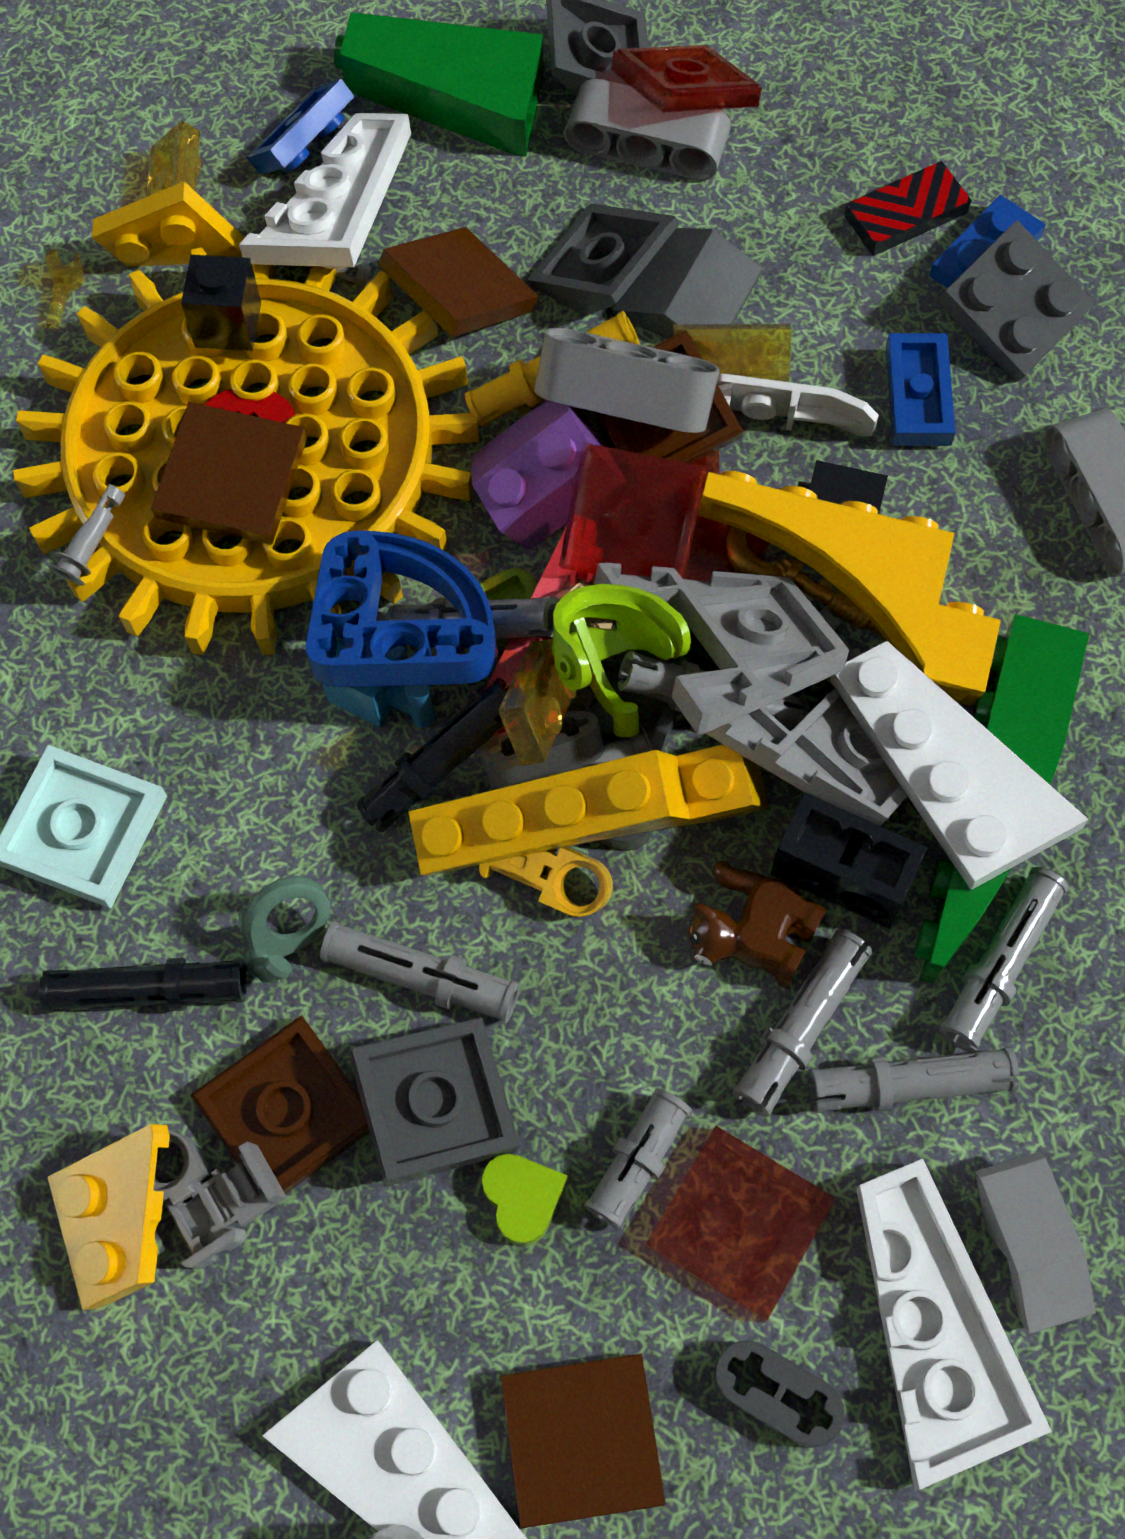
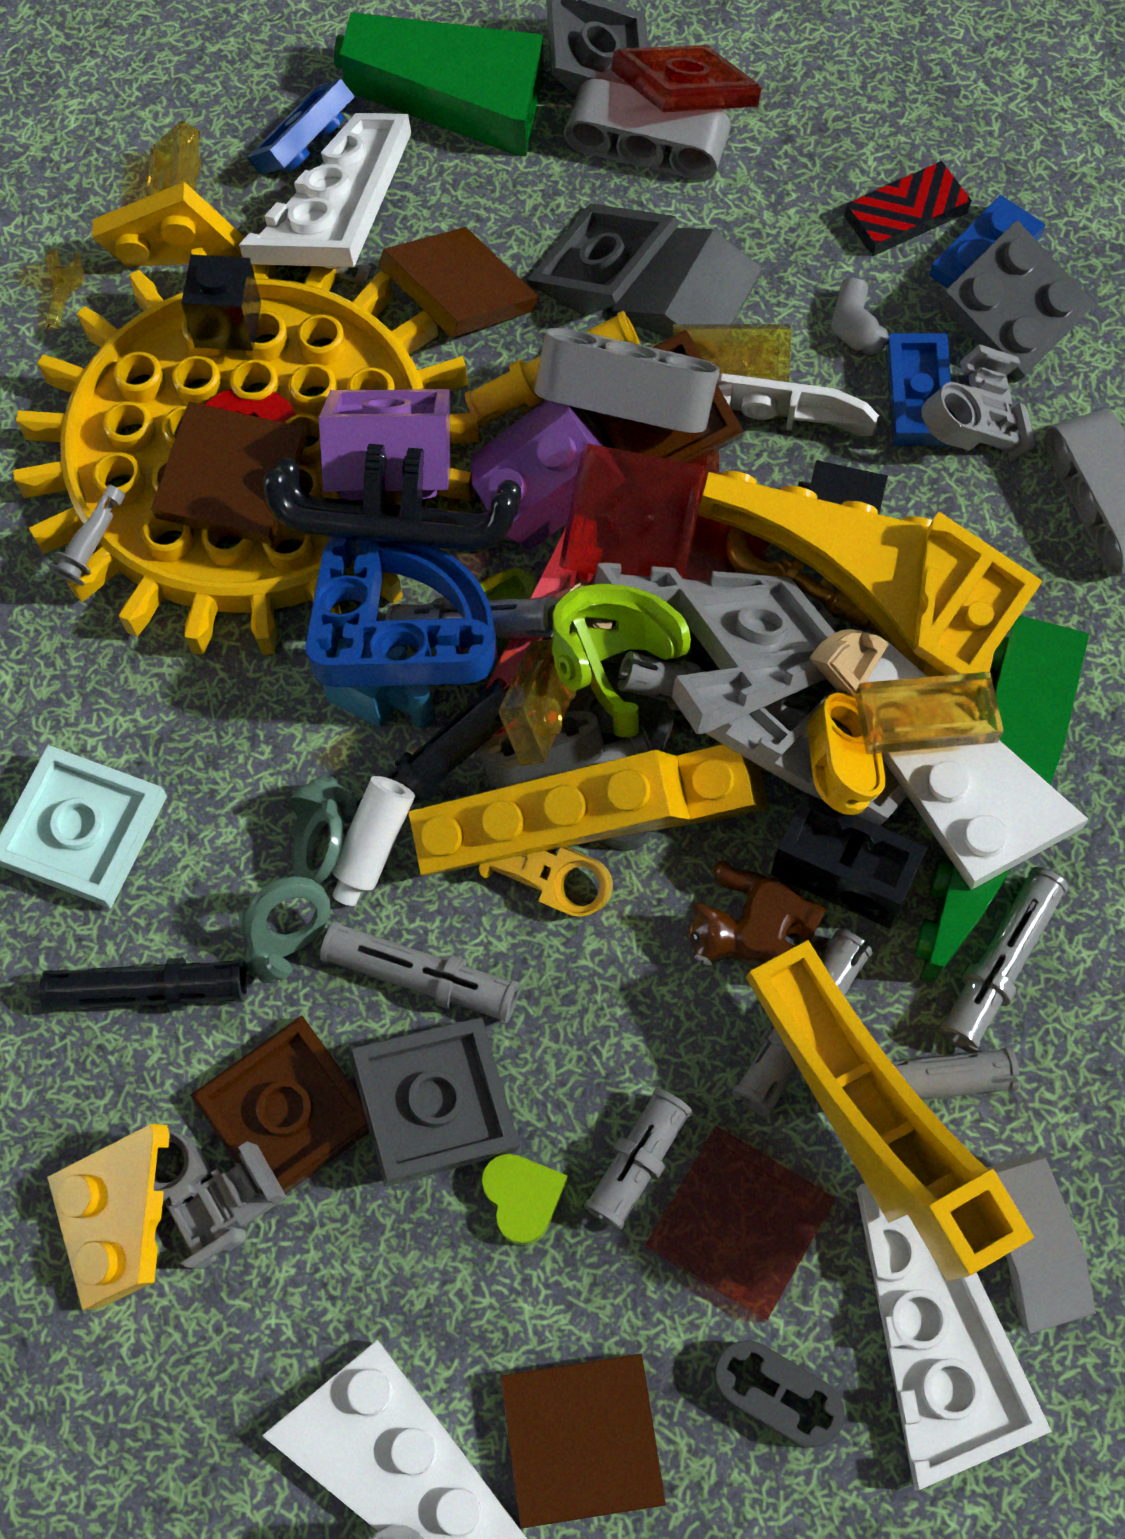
none -> black piece [263,444,521,551]
none -> sand green piece [288,776,358,884]
none -> medium lavender slope [319,389,450,500]
none -> white cylinder [331,776,415,906]
none -> yellow arch [746,940,1035,1282]
none -> yellow piece [807,693,885,815]
none -> tan tile [809,629,888,698]
none -> light grey arm [831,278,888,356]
none -> clear yellow plate [855,672,1004,754]
none -> yellow wing [913,511,1043,689]
none -> light grey piece [921,344,1035,462]

